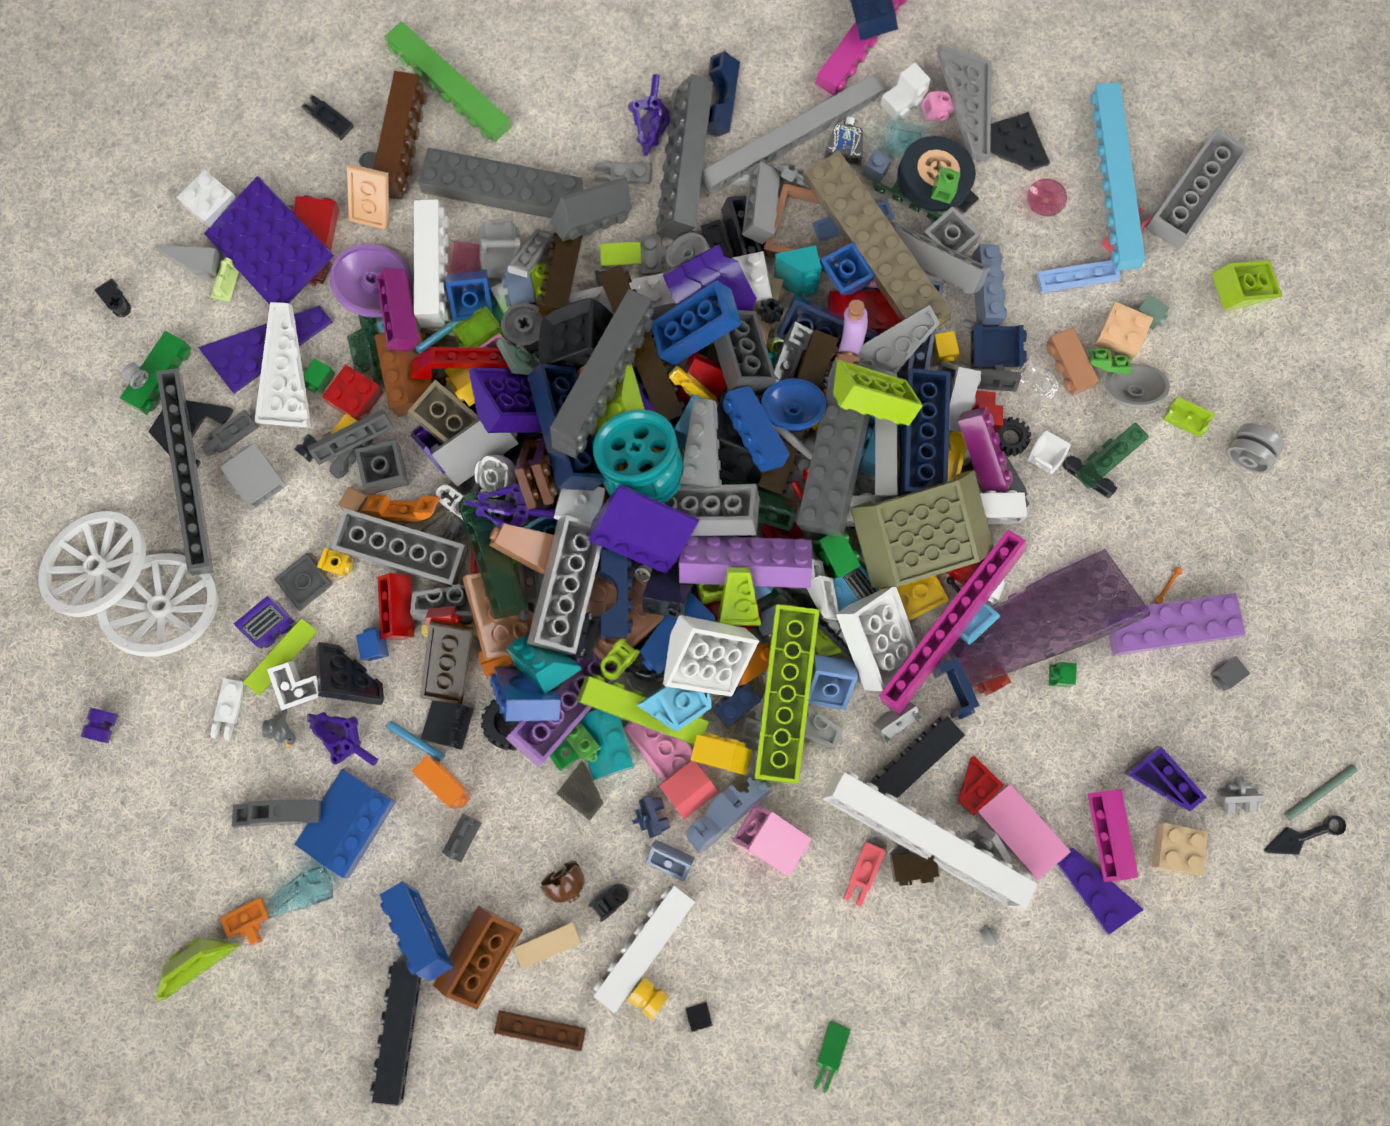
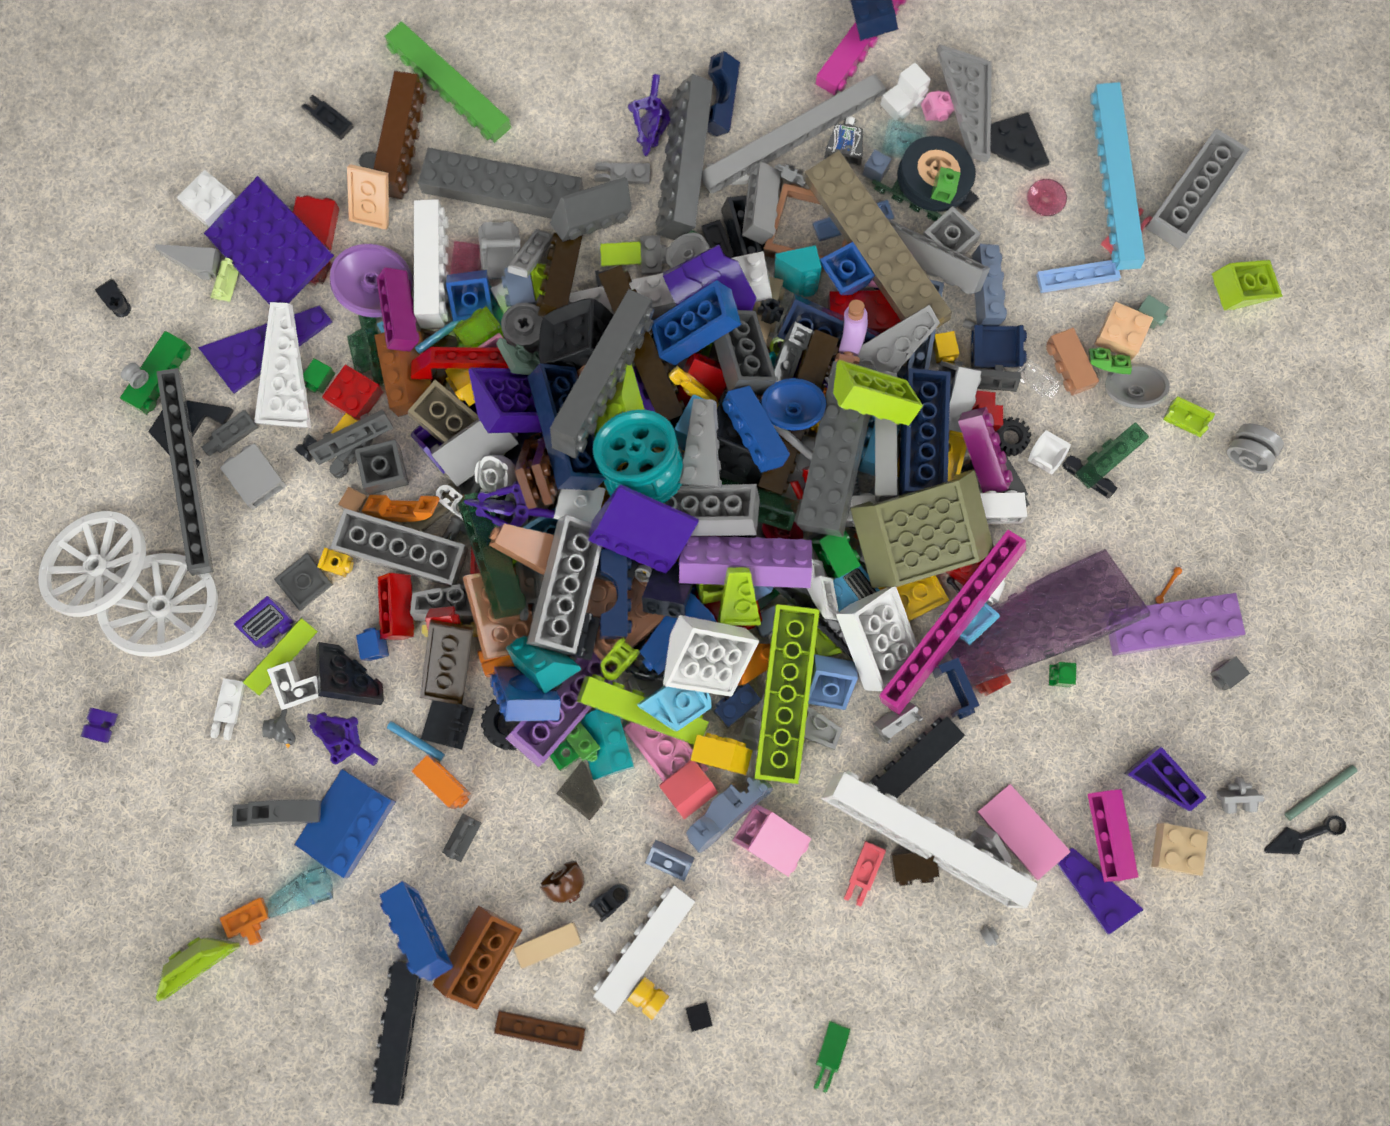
dark blue hips [632,796,670,838] -> none
red wing [958,755,1004,816] -> none

